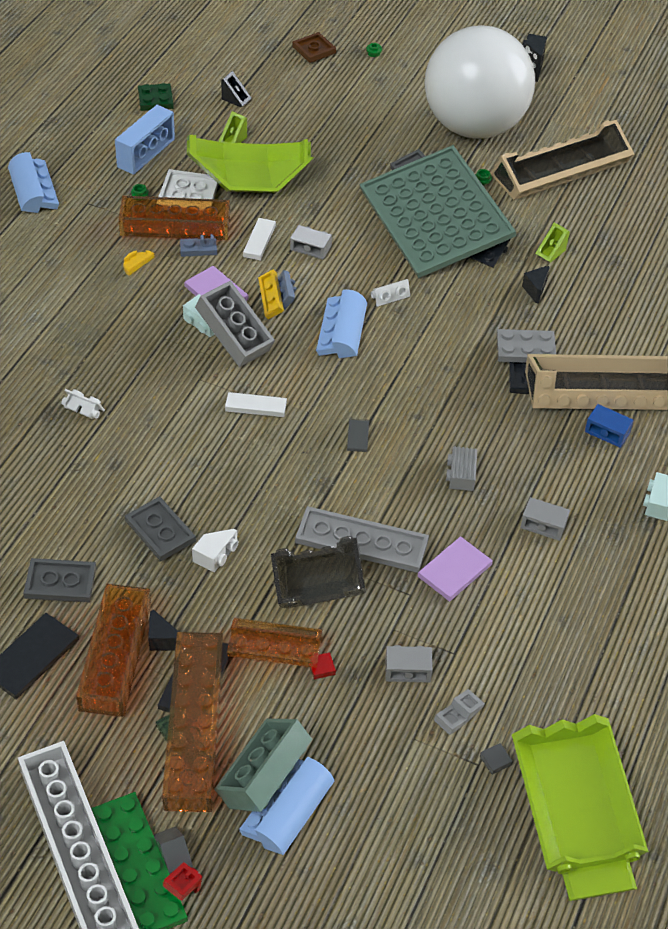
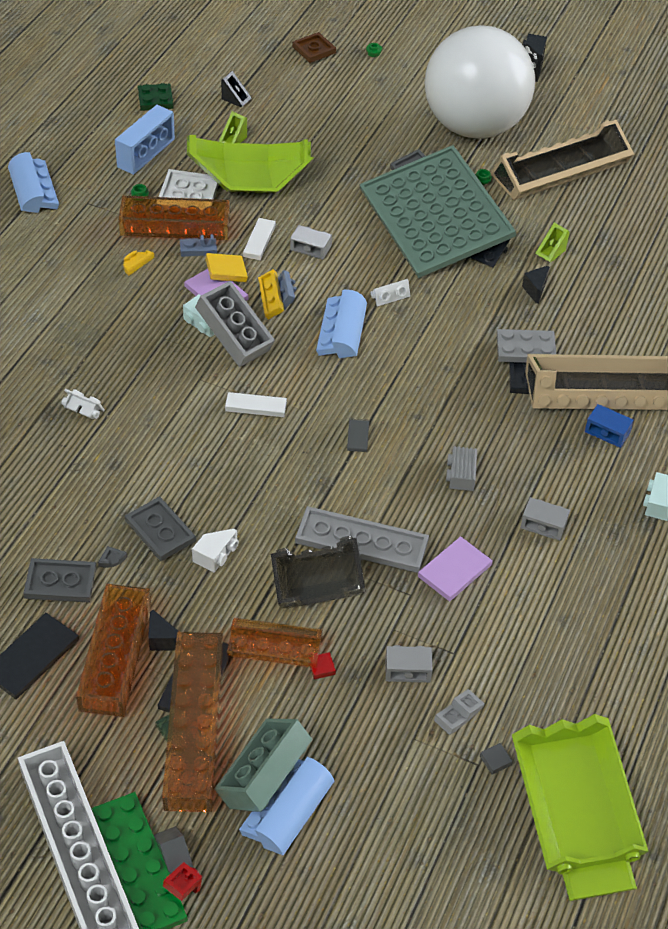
none -> dark grey tile [98,546,127,568]
none -> yellow tile [205,253,248,282]

